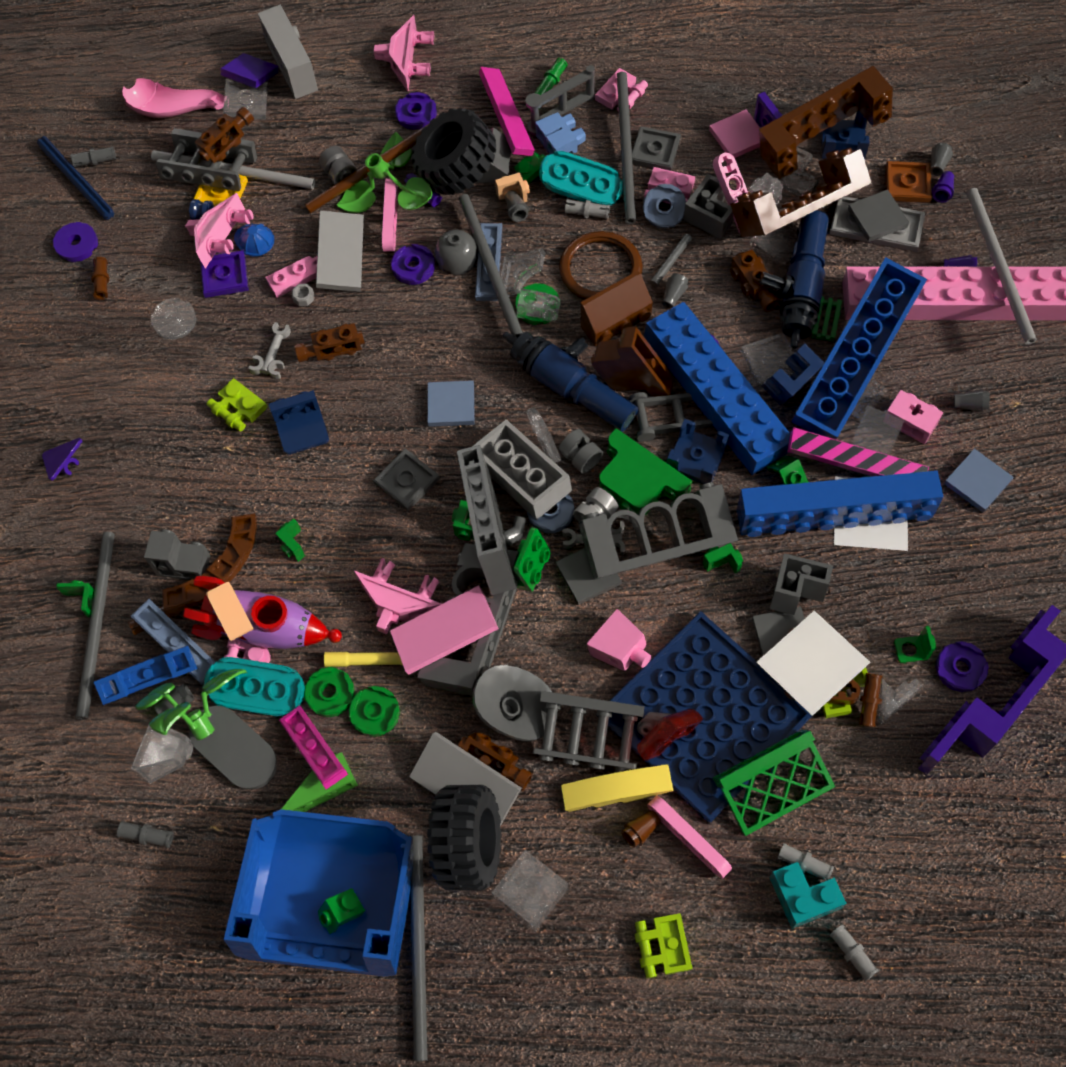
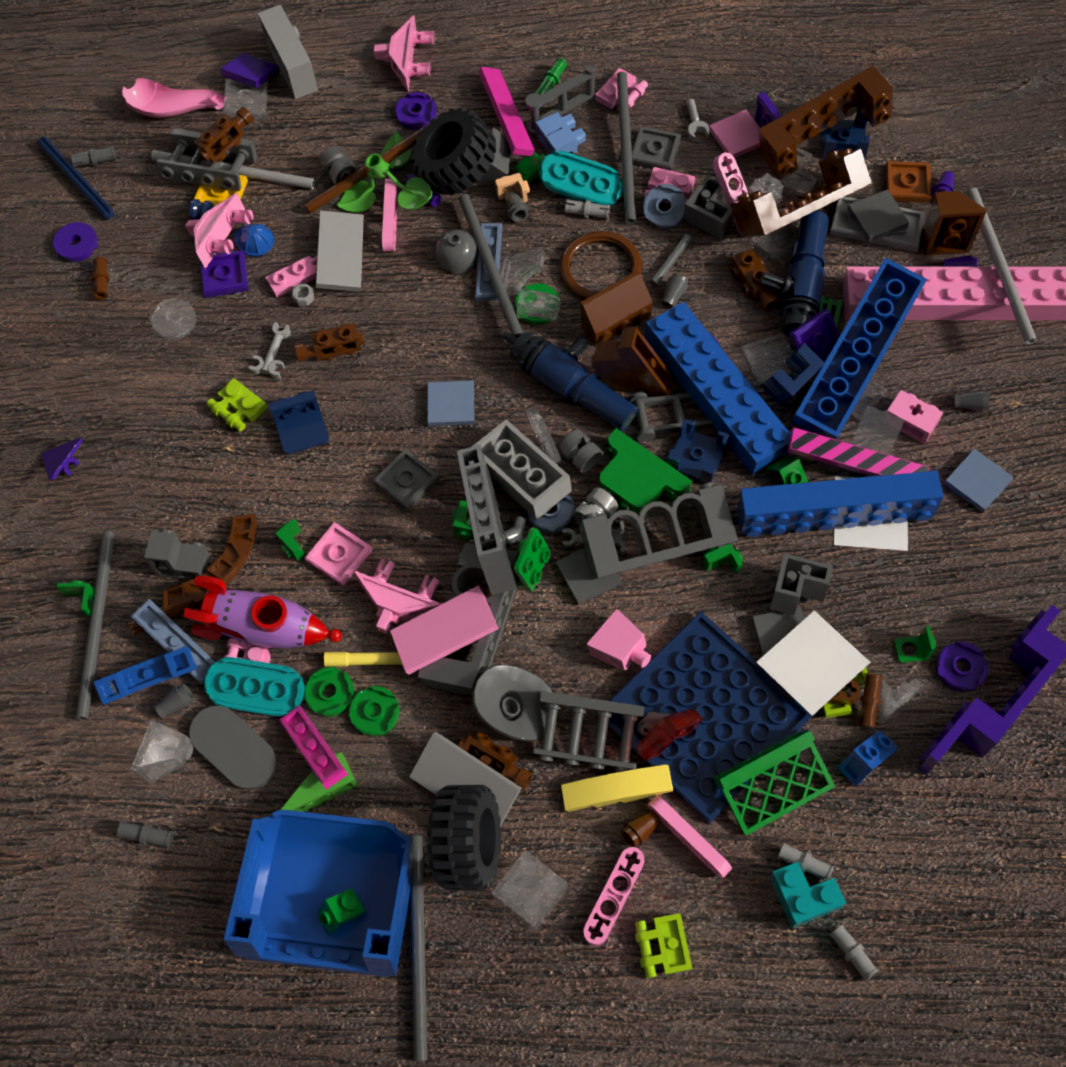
bright green plant [135,669,247,740] -> none
light nougat slope [206,582,254,641] -> none
dark purple tile [391,244,435,285] -> none
dark grey cone [930,143,953,176] -> none
none -> bright pink tile [304,522,373,586]
none -> bright pink beam [583,847,644,946]
none -> light grey piece [686,99,709,143]
none -> dark purple tile [789,309,840,364]
none -> blue bracket [837,730,898,787]
none -> reddish brown slope [921,191,986,255]

